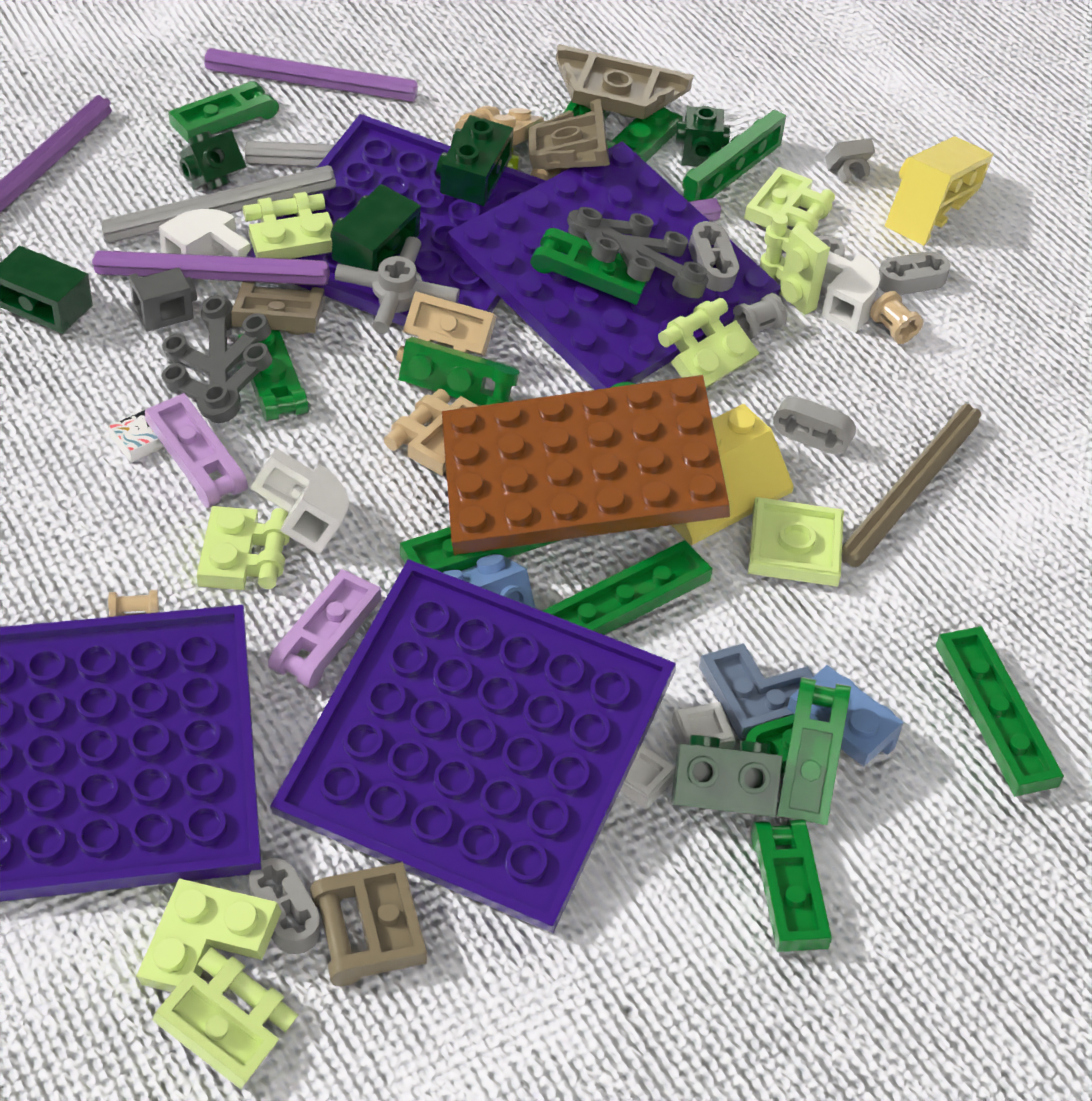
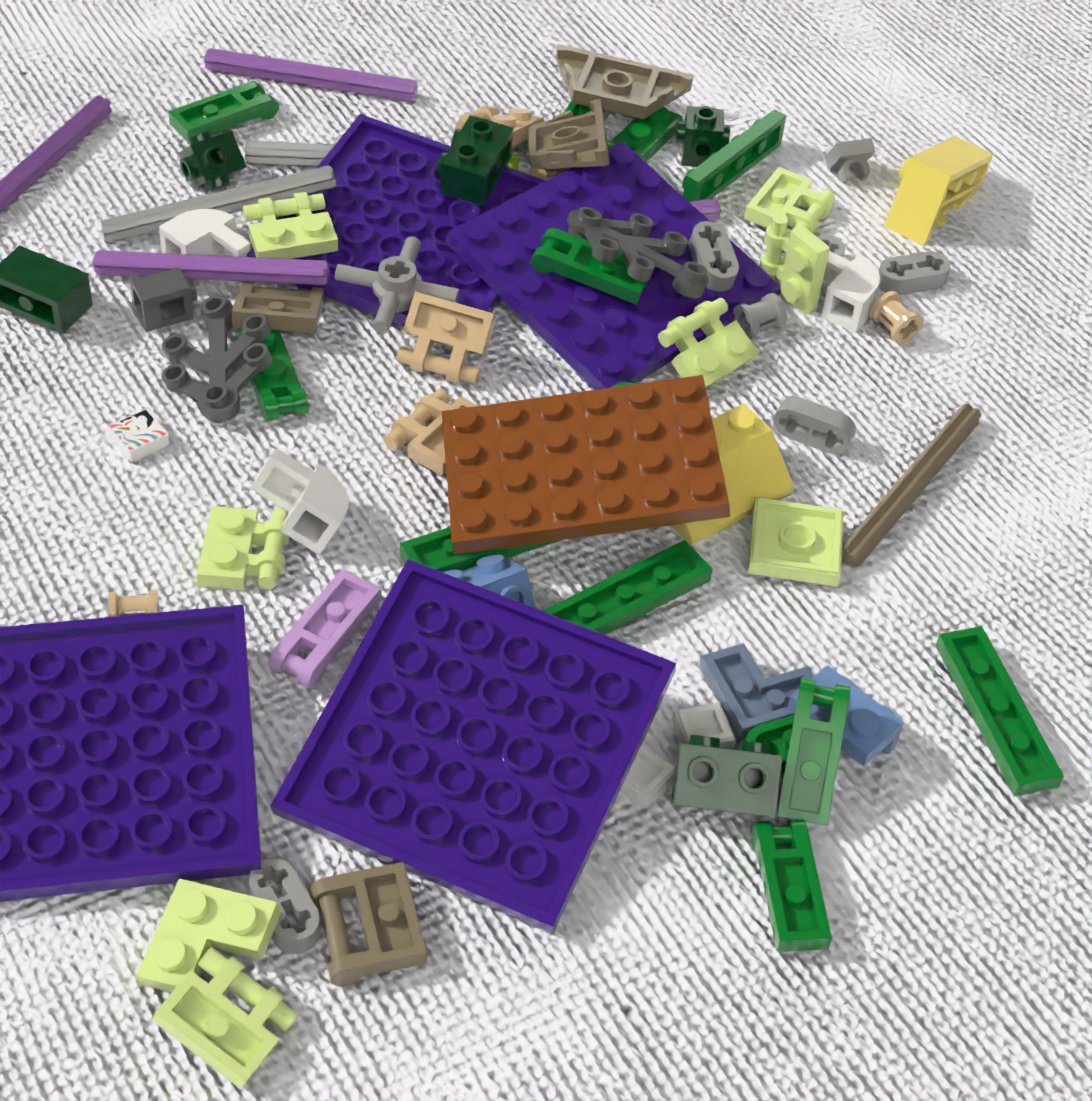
lavender plate [145,393,248,508] -> none
dark green brick [330,184,421,272] -> none
green plate [398,336,520,406] -> none

